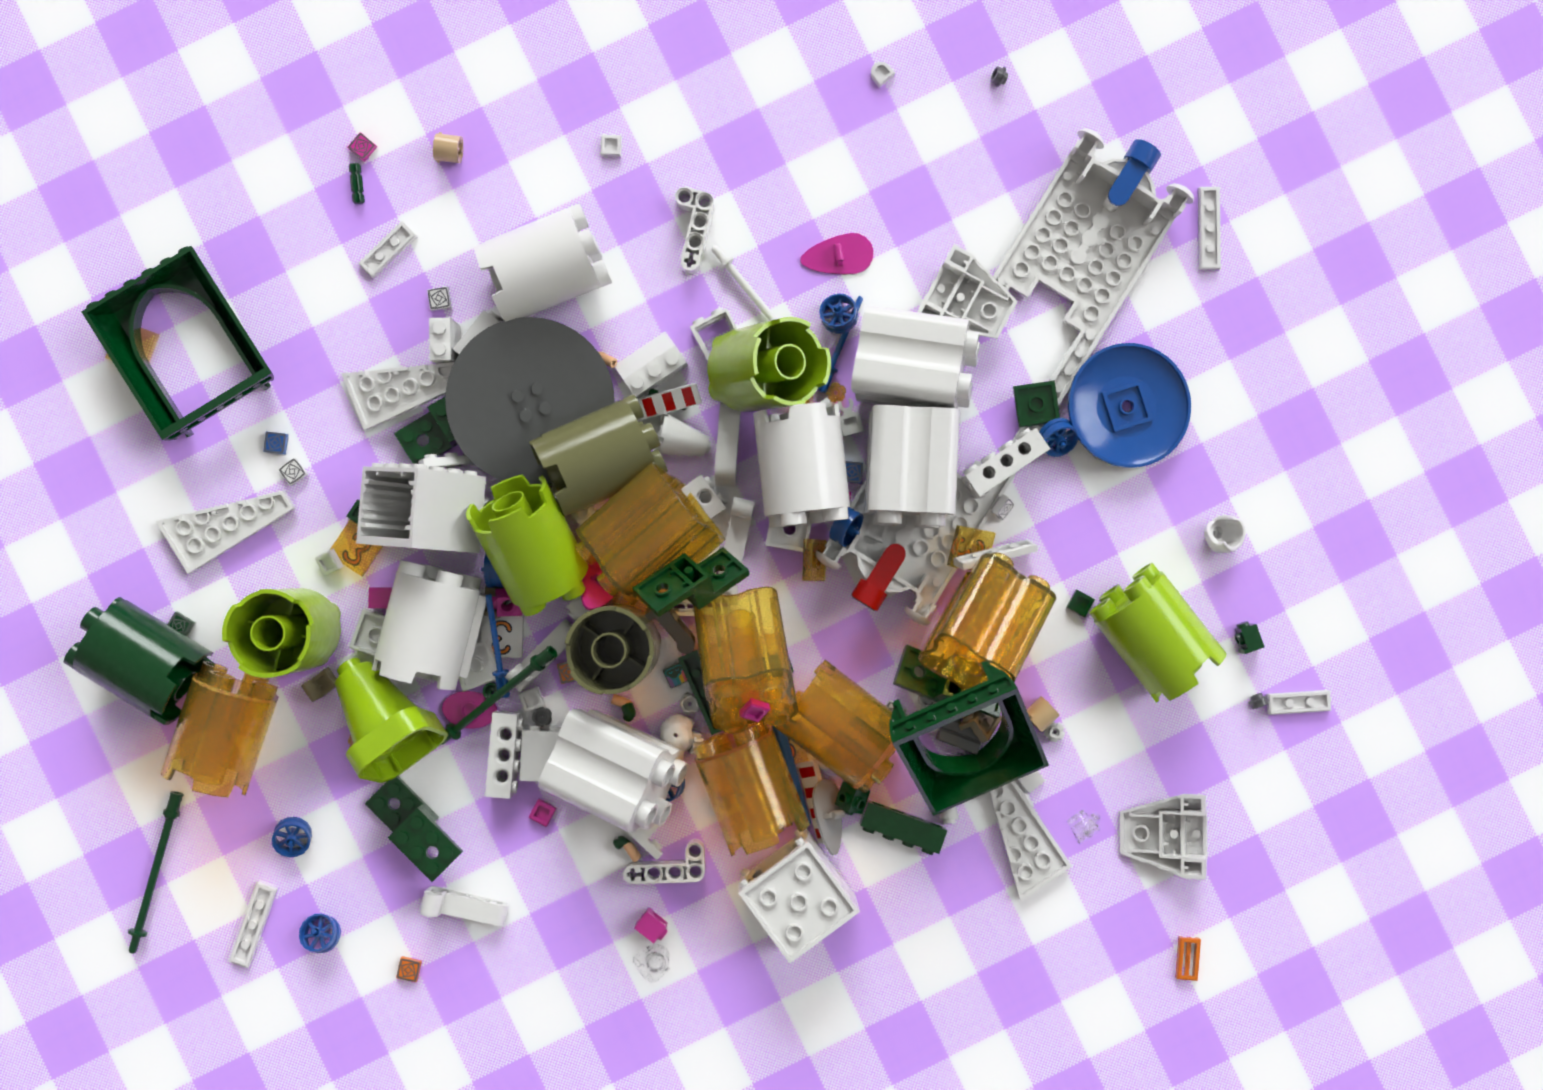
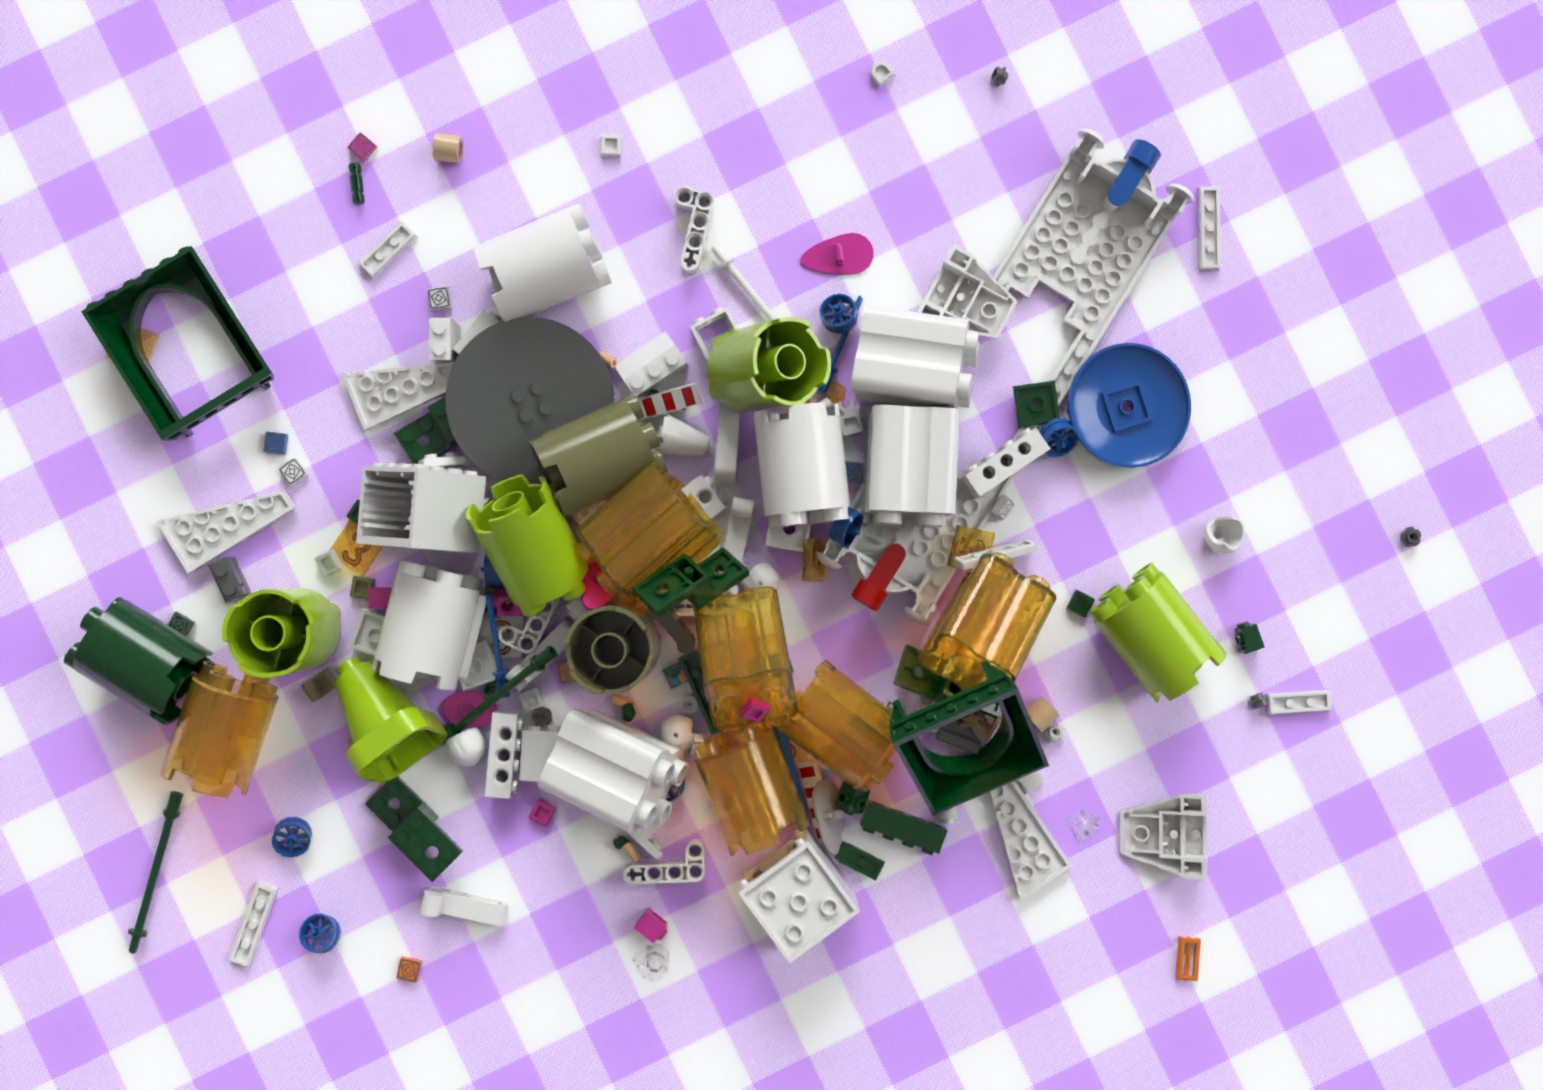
none -> dark grey brick [208,557,251,603]
none -> olive tile [350,575,375,599]
none -> white piece [445,727,486,767]
none -> white beam [498,597,561,654]
none -> white piece [741,563,780,601]
none -> dark green hinge [834,841,885,881]
none -> dark grey plate [1400,527,1422,547]

